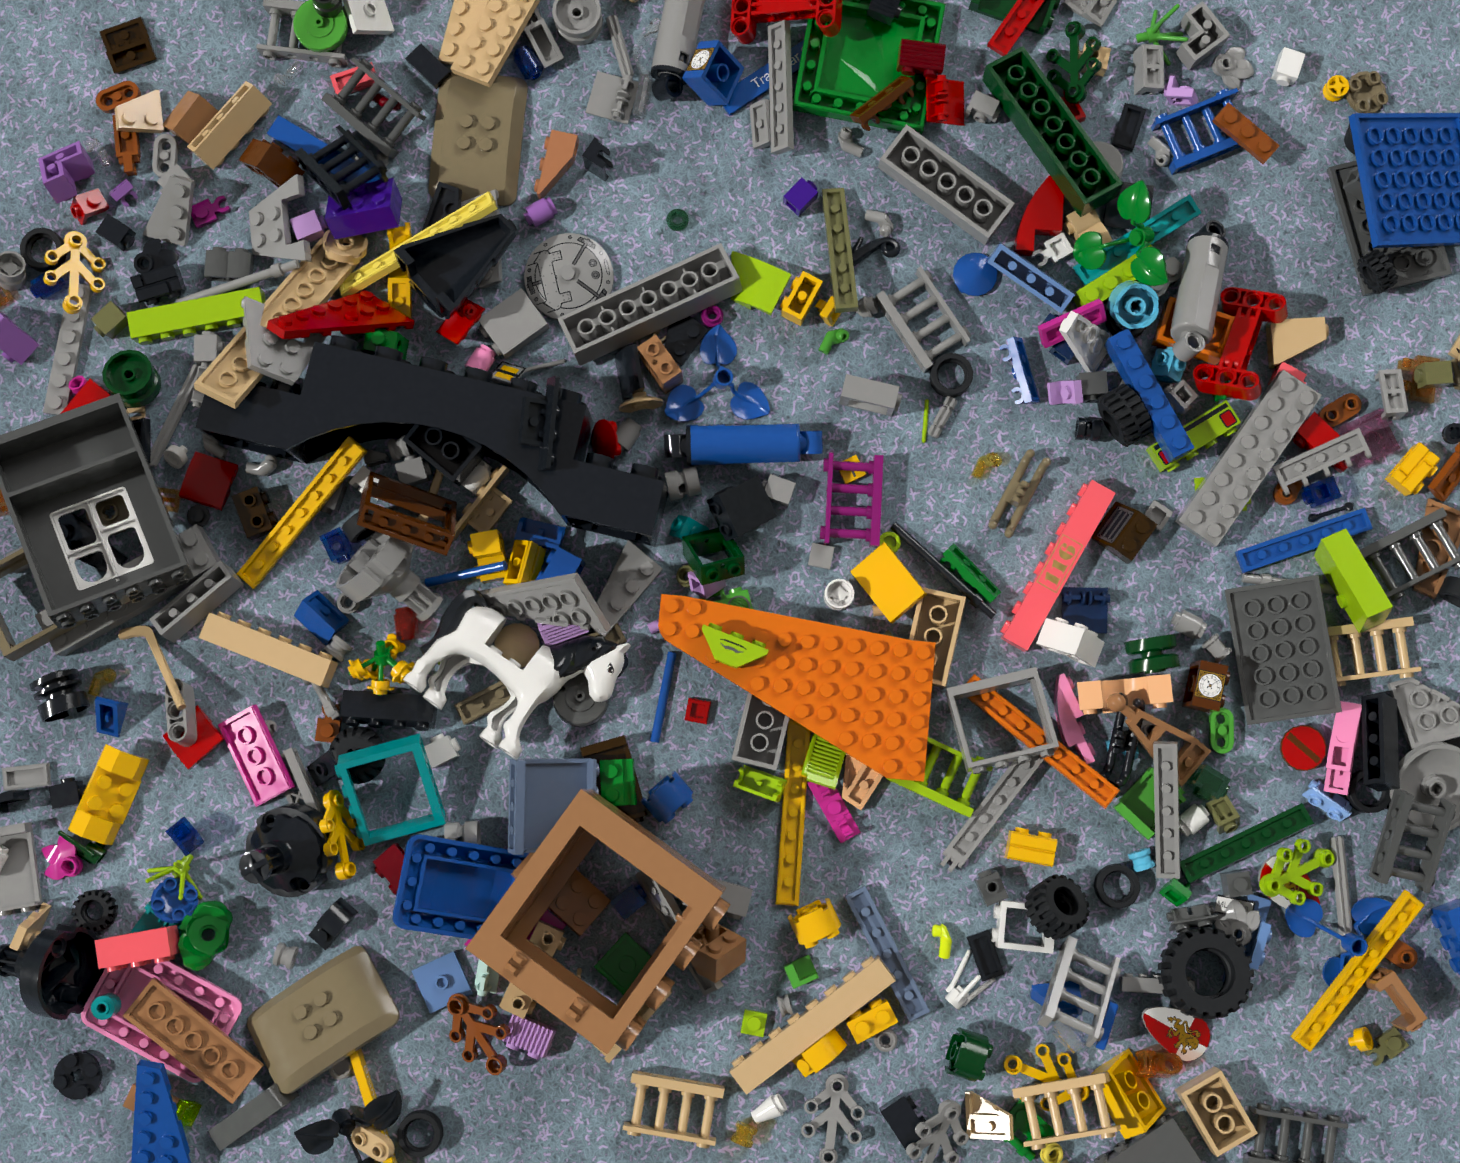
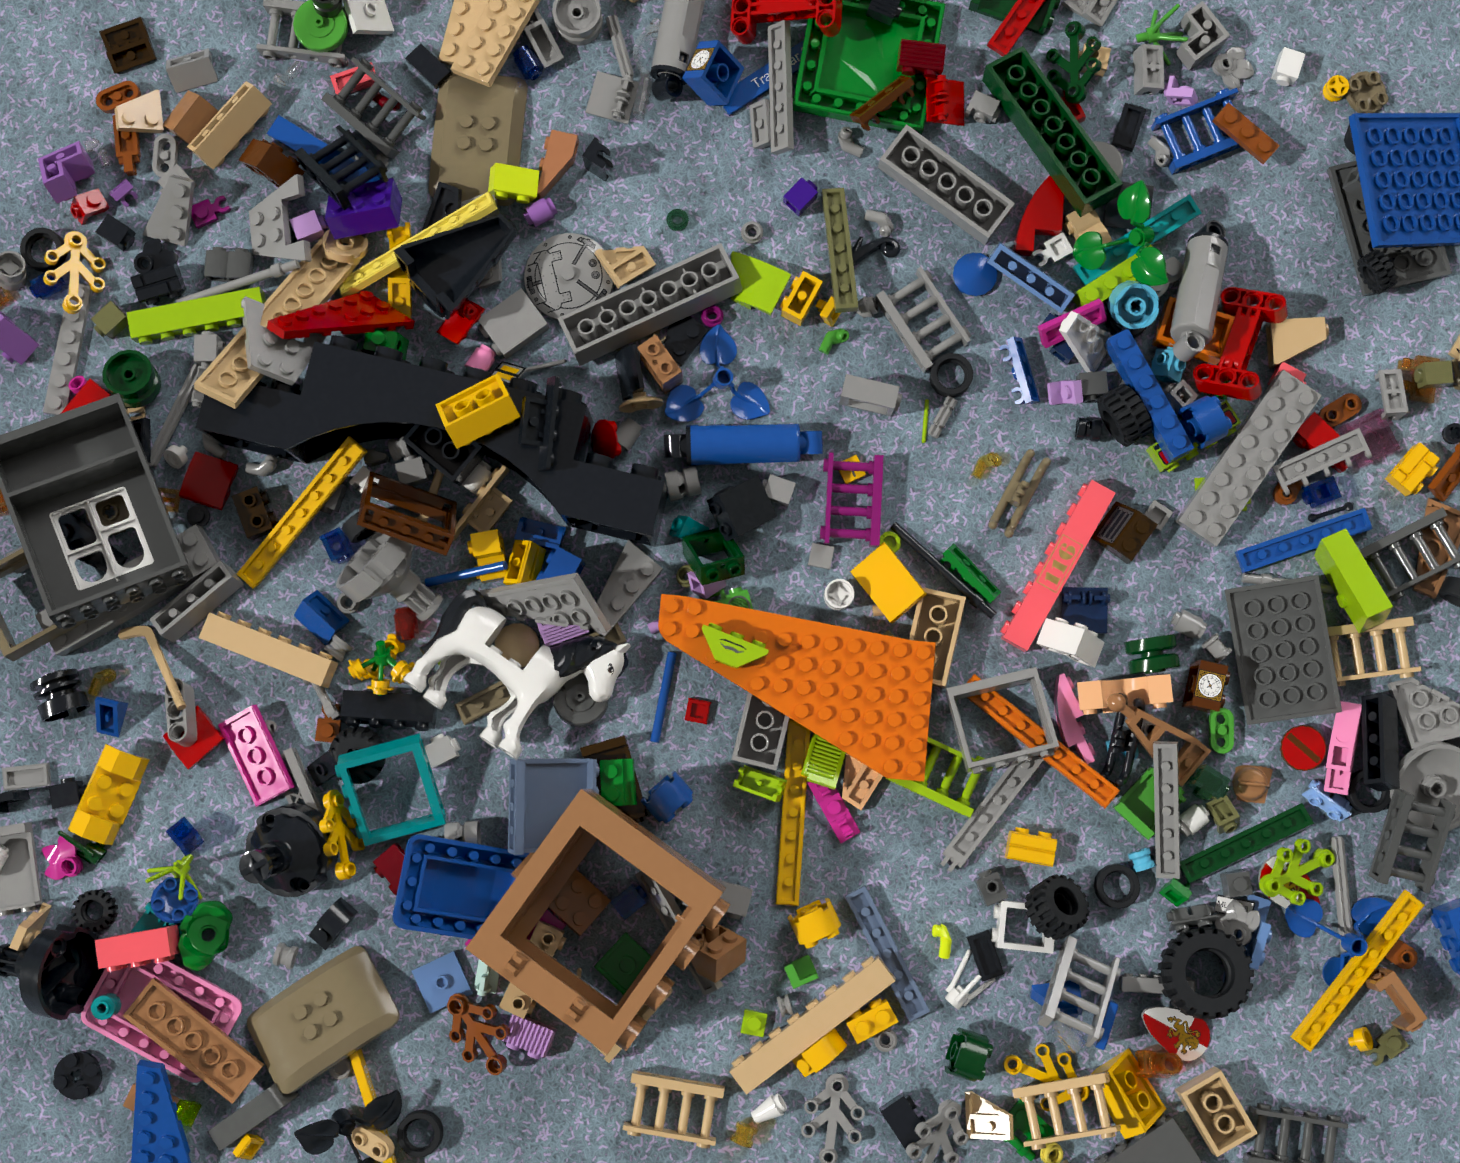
none -> light grey panel [166,48,218,93]
none -> yellow tile [232,1133,265,1160]
none -> yellow slope [435,373,520,449]
none -> neon yellow brick [488,163,539,204]
none -> tan wing [594,246,656,289]
none -> light grey plate [741,221,763,244]
none -> blue brick [1178,396,1232,449]
none -> medium nougat piece [1232,765,1273,803]

